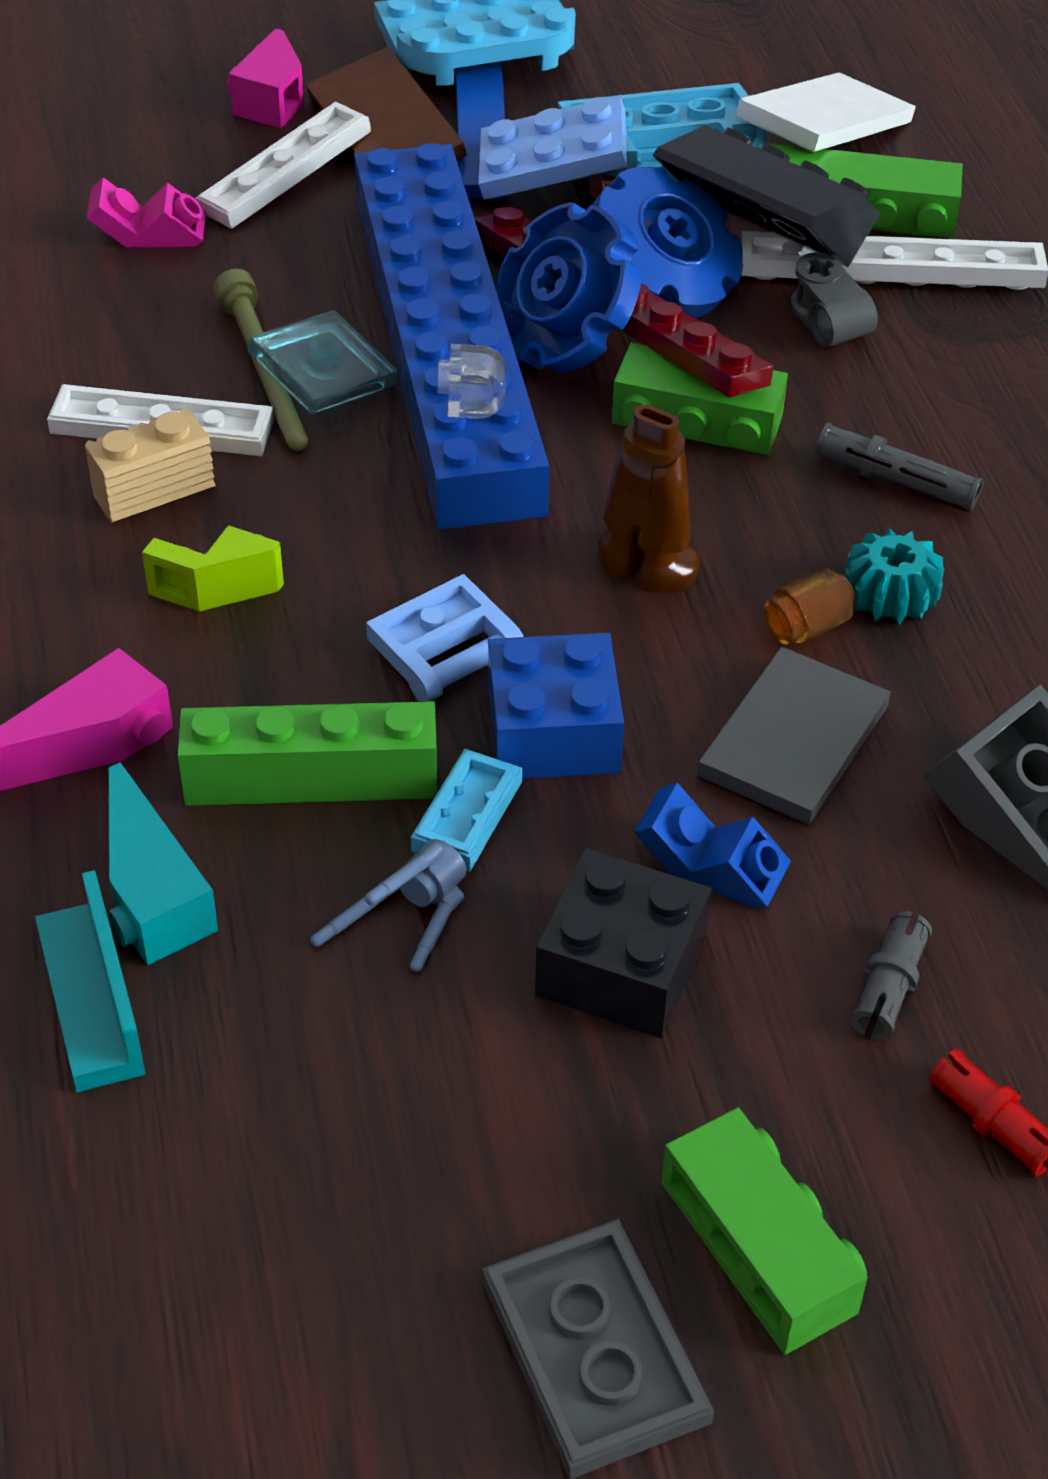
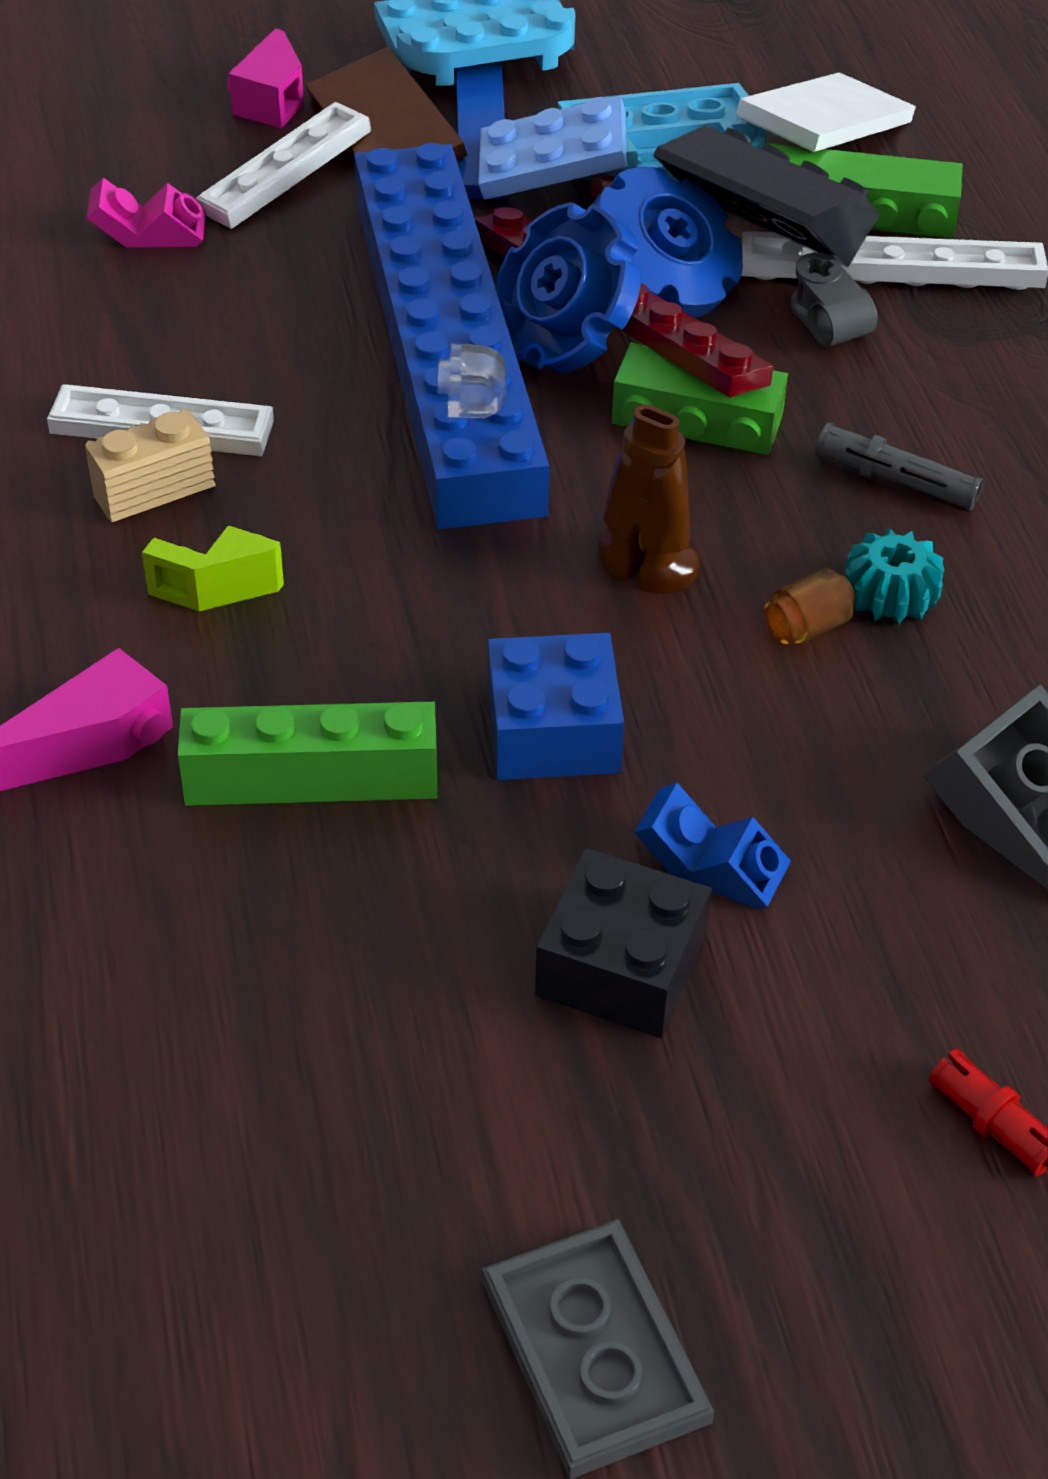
teal panel [35,870,146,1093] -> none
teal slope [107,762,218,966] -> none
olive piece [213,269,308,451] -> none
clear light blue plate [248,310,399,414] -> none
sand blue plant [310,839,467,972] -> none
light blue plate [366,574,523,702] -> none
medium azure plate [411,749,522,872] -> none
bright green brick [661,1107,868,1355] -> none
dark grey tile [697,646,891,825] -> none
dark grey pin [850,911,932,1041] -> none

